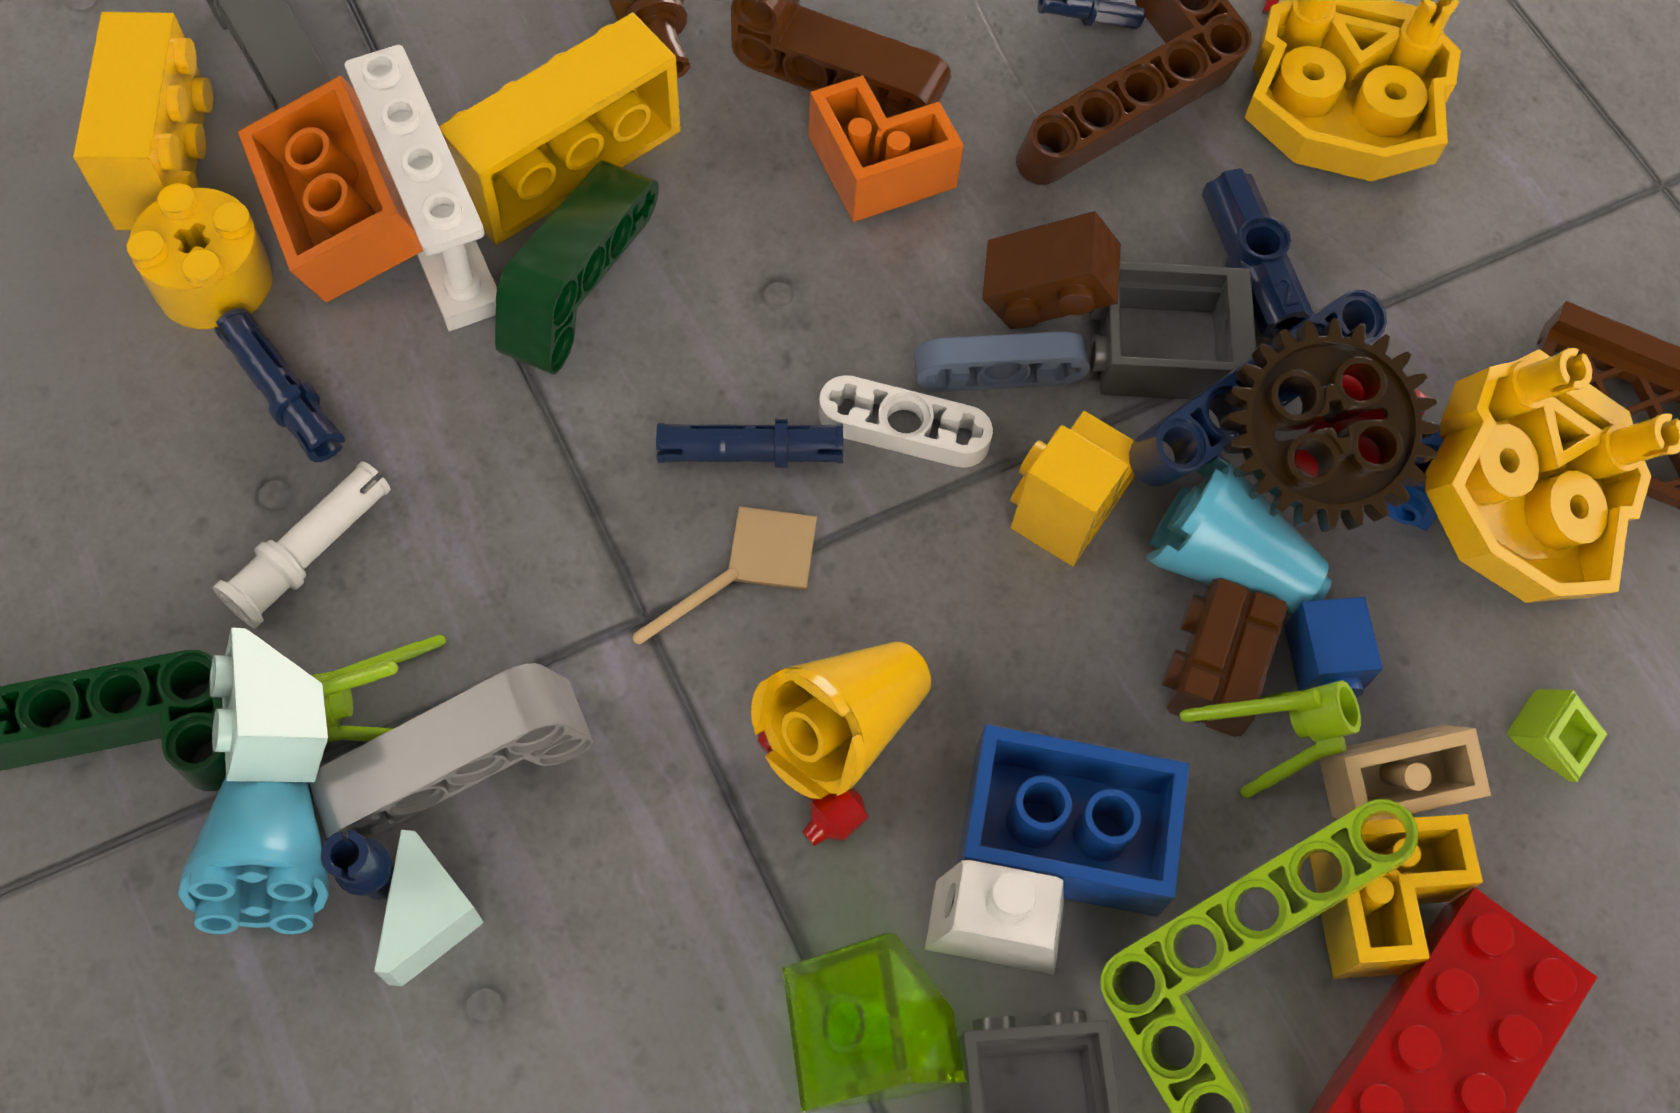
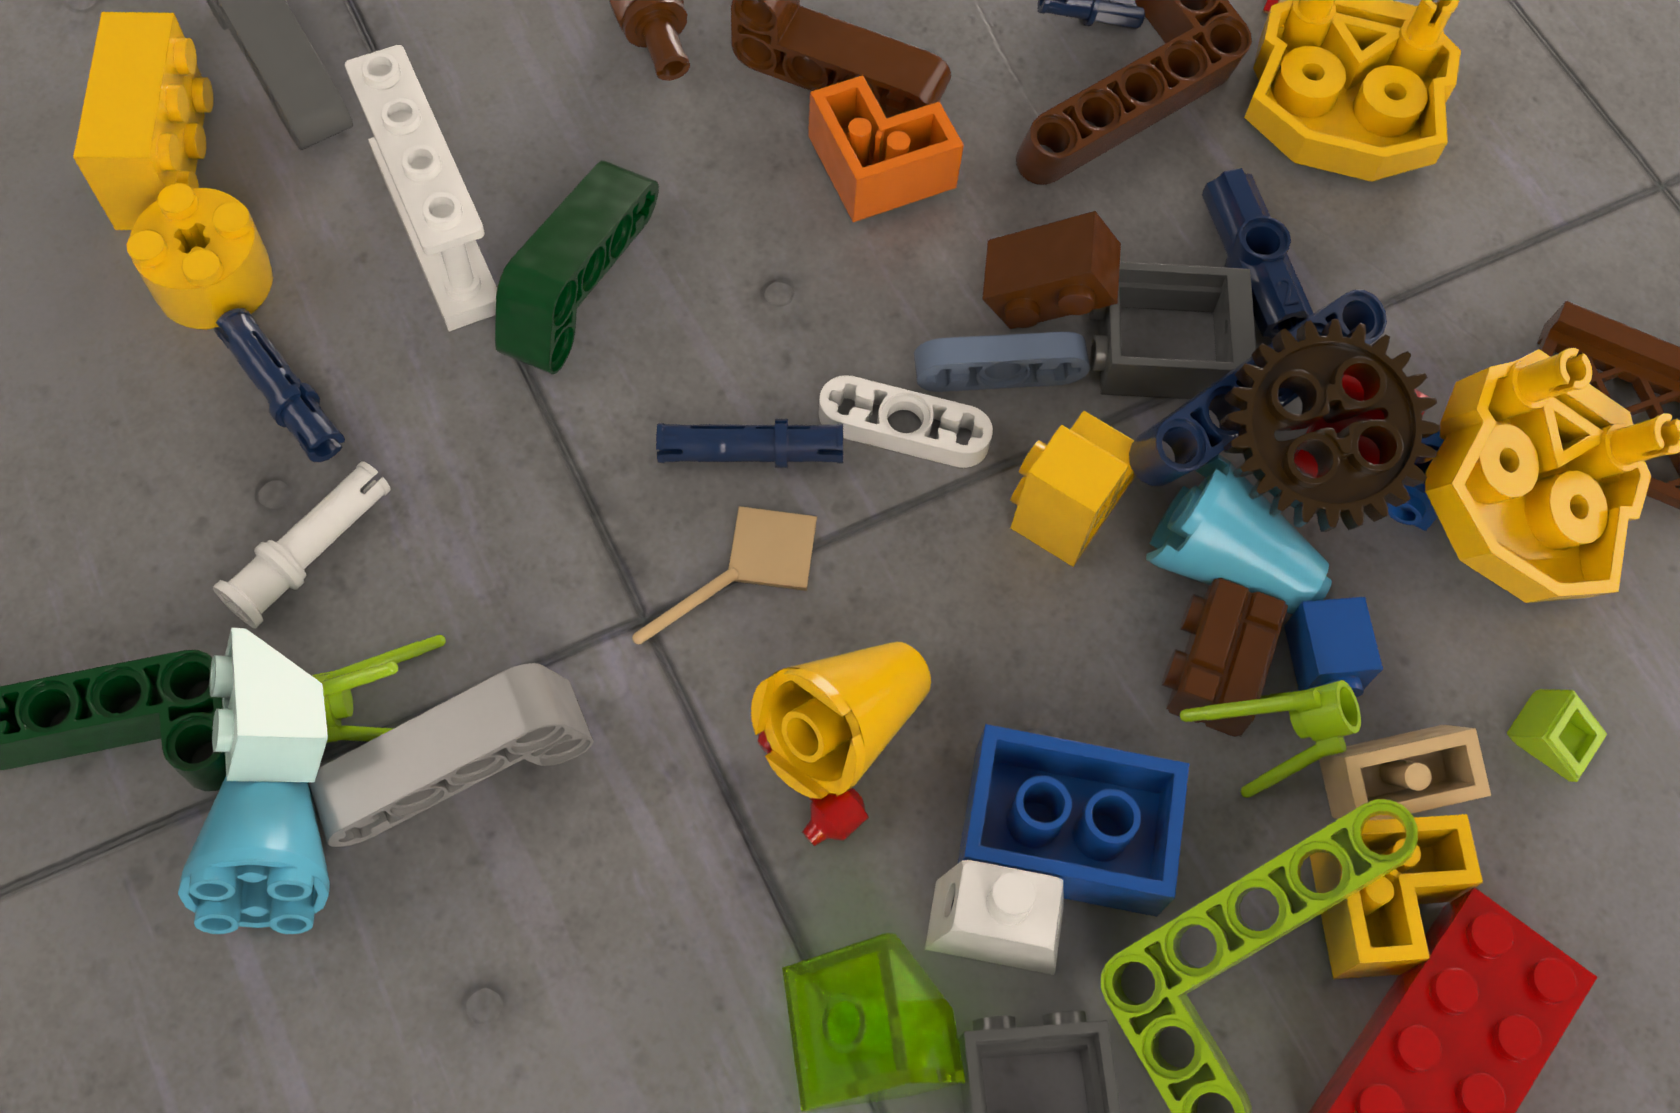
orange brick [238,75,423,303] -> none
dark blue axle [320,830,394,900] -> none
light aqua slope [374,830,484,986] -> none
yellow brick [439,12,681,246] -> none

